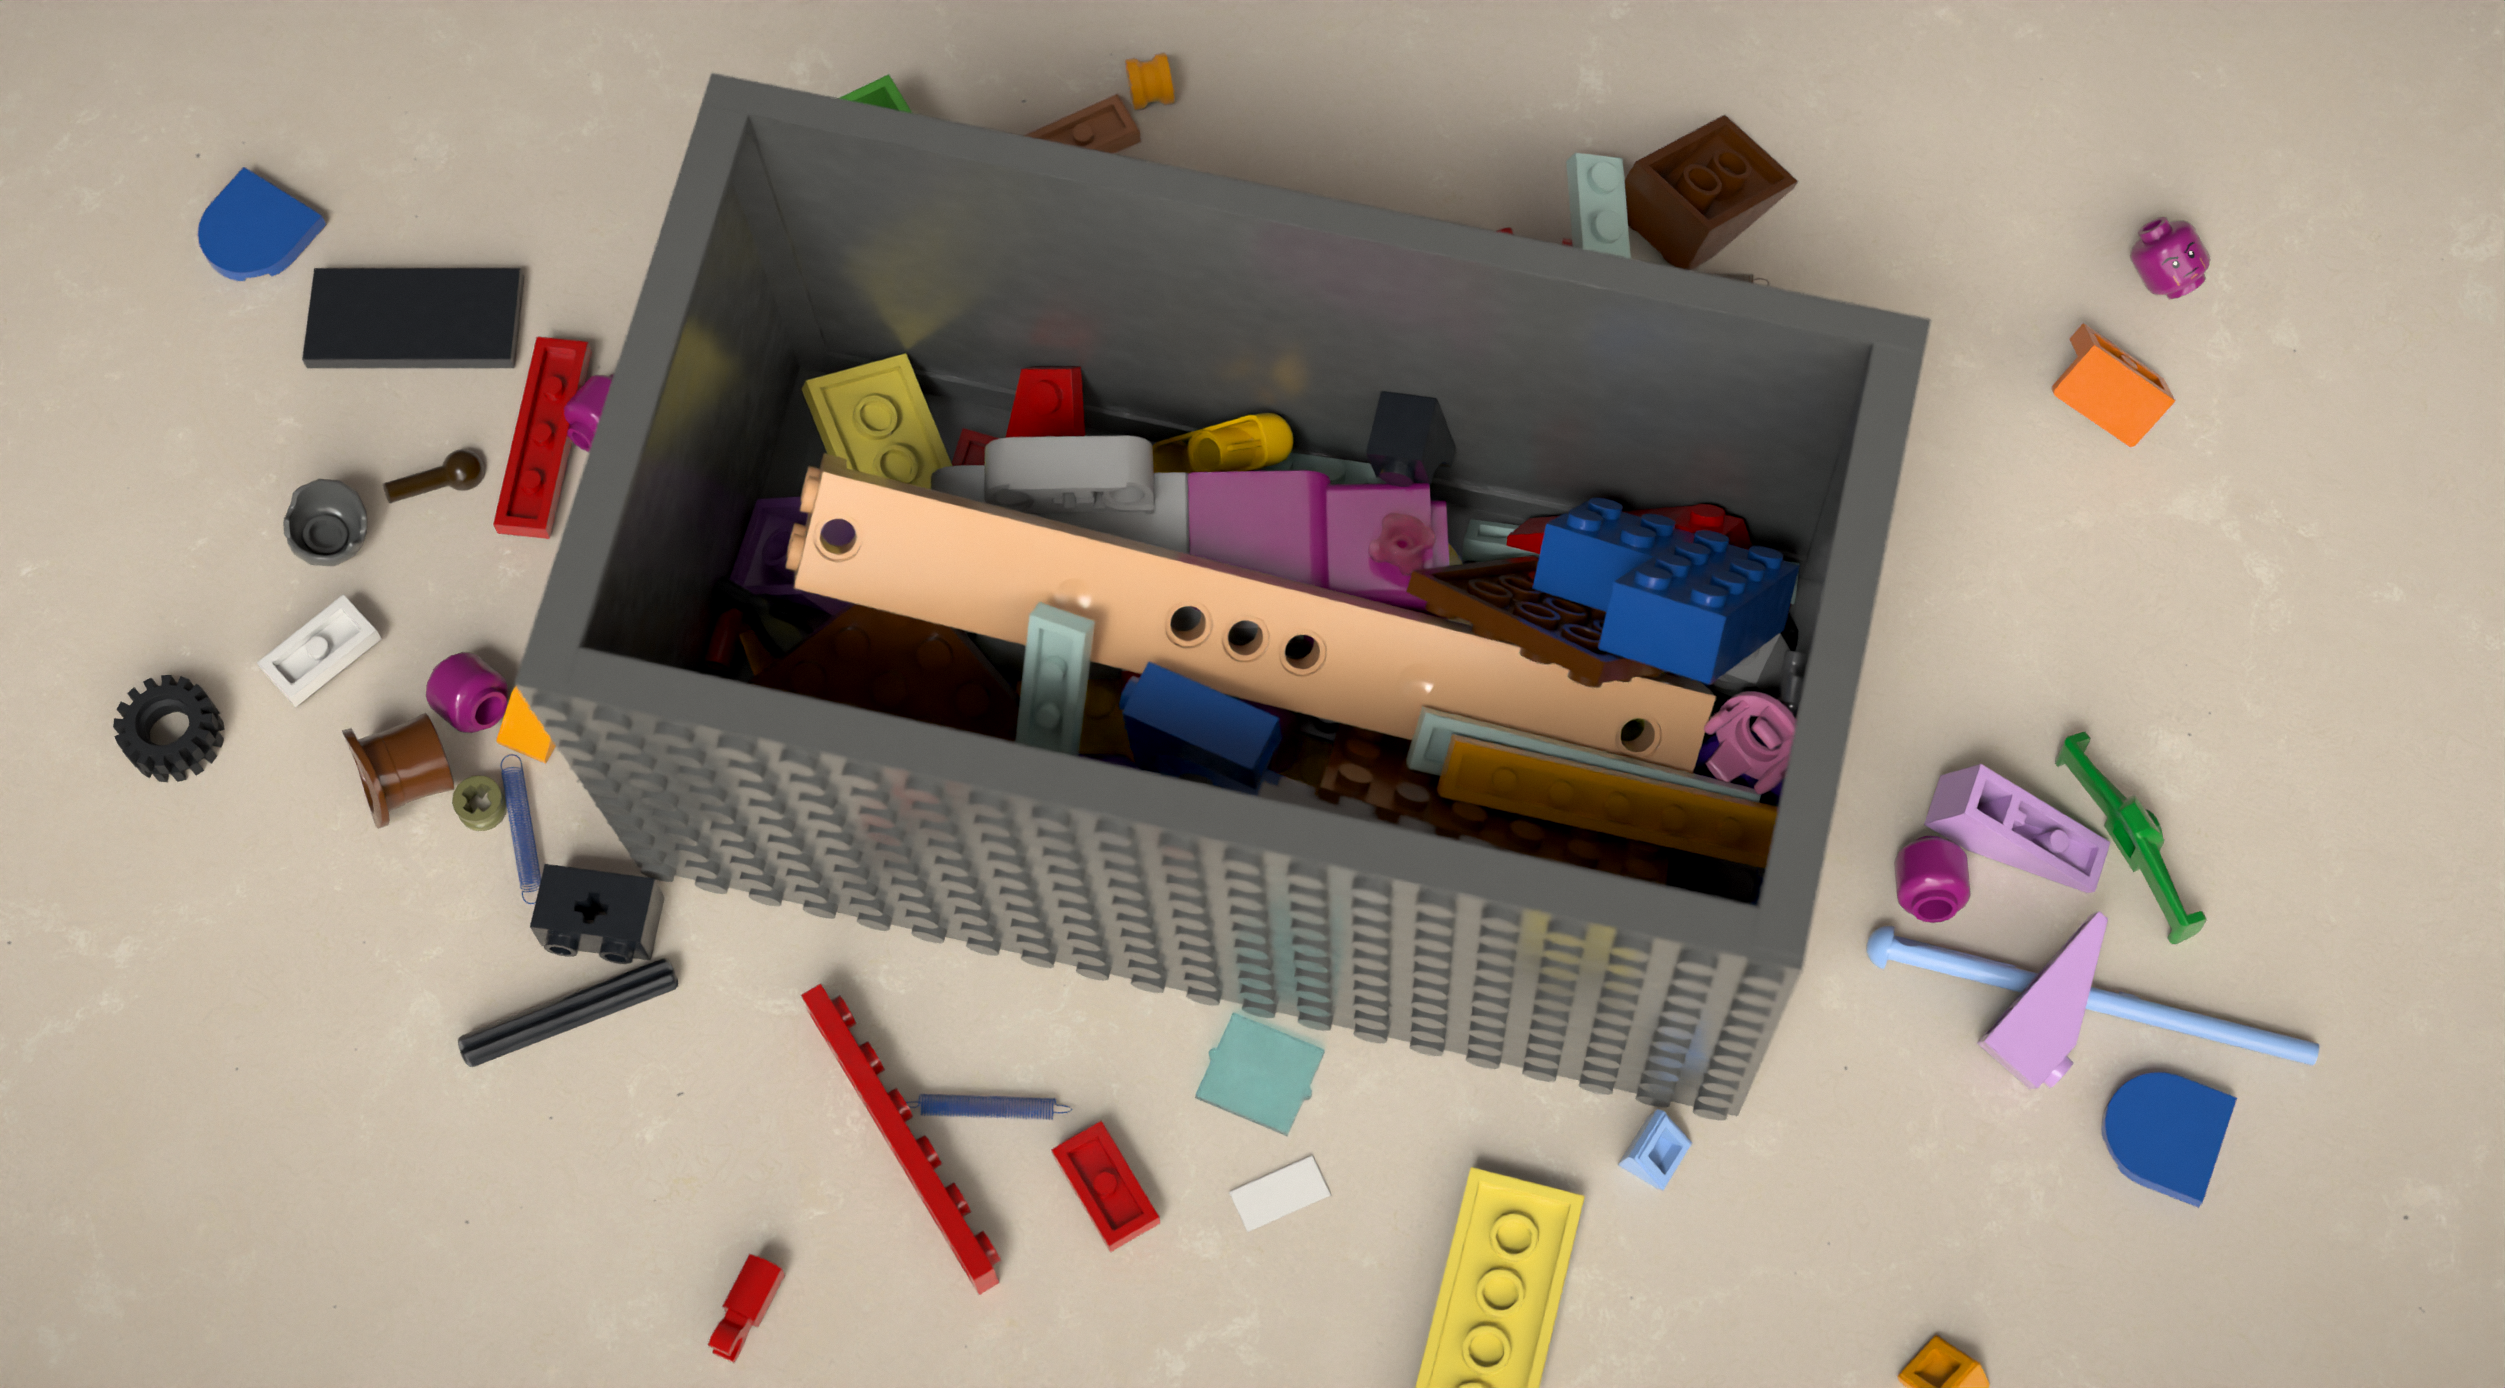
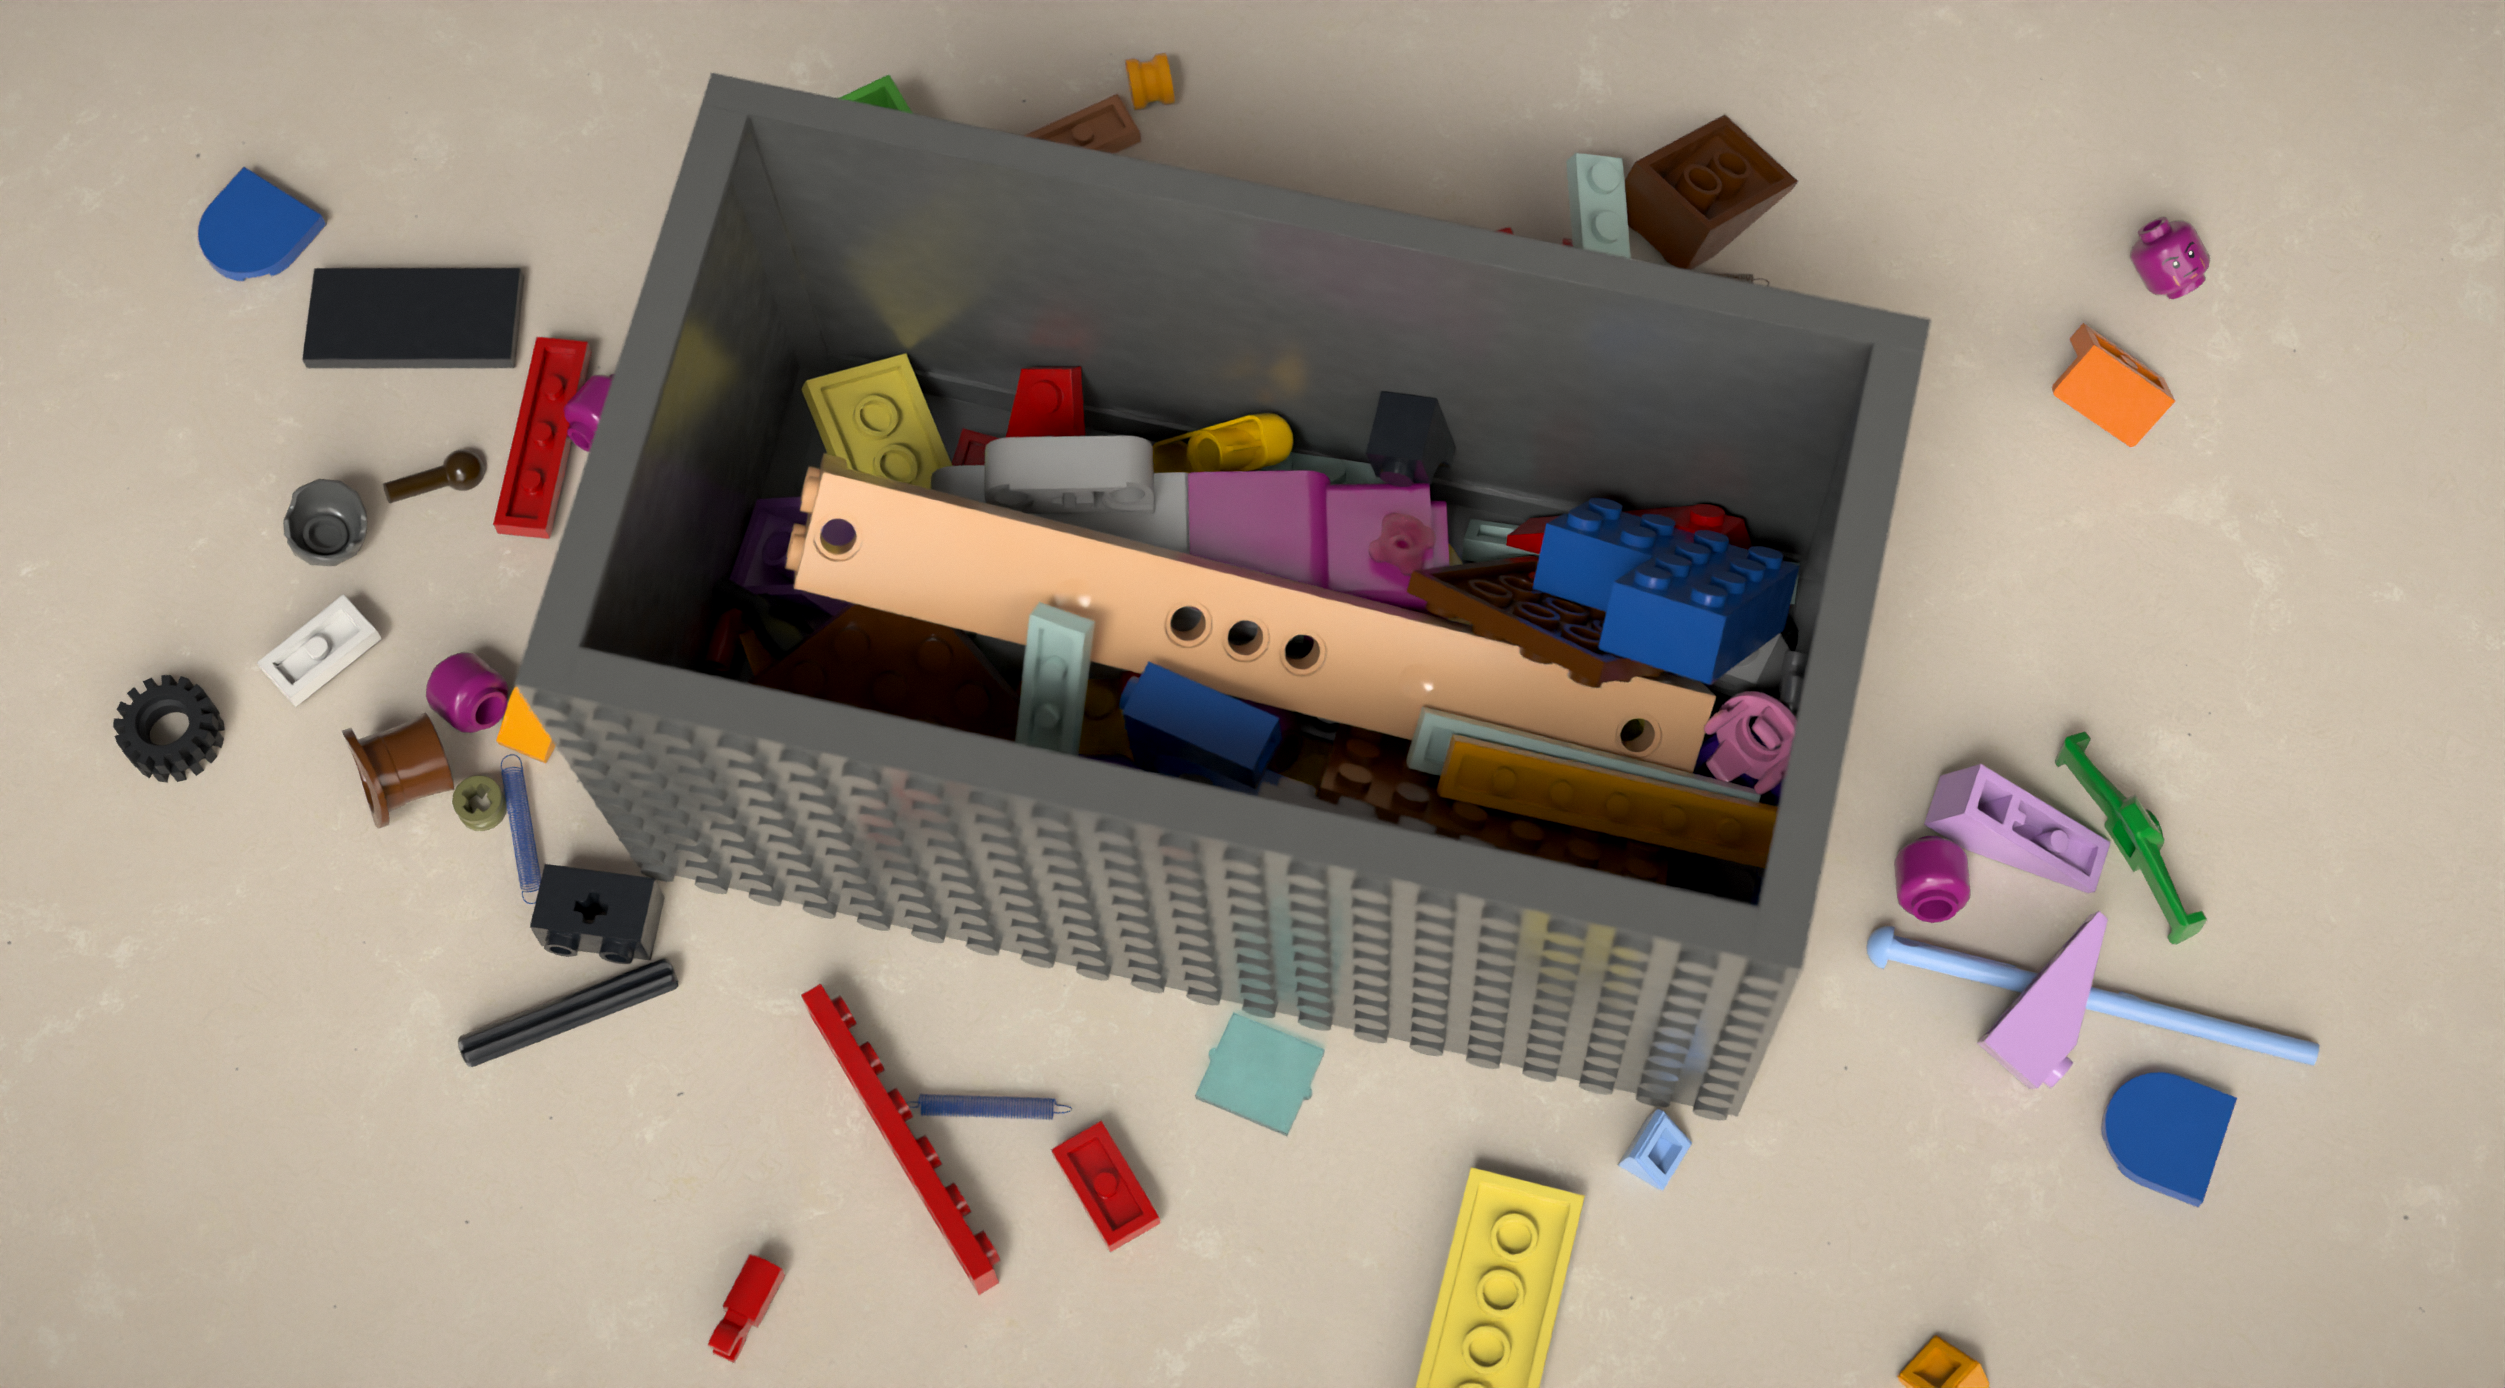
white sticker [1229,1156,1331,1232] -> none

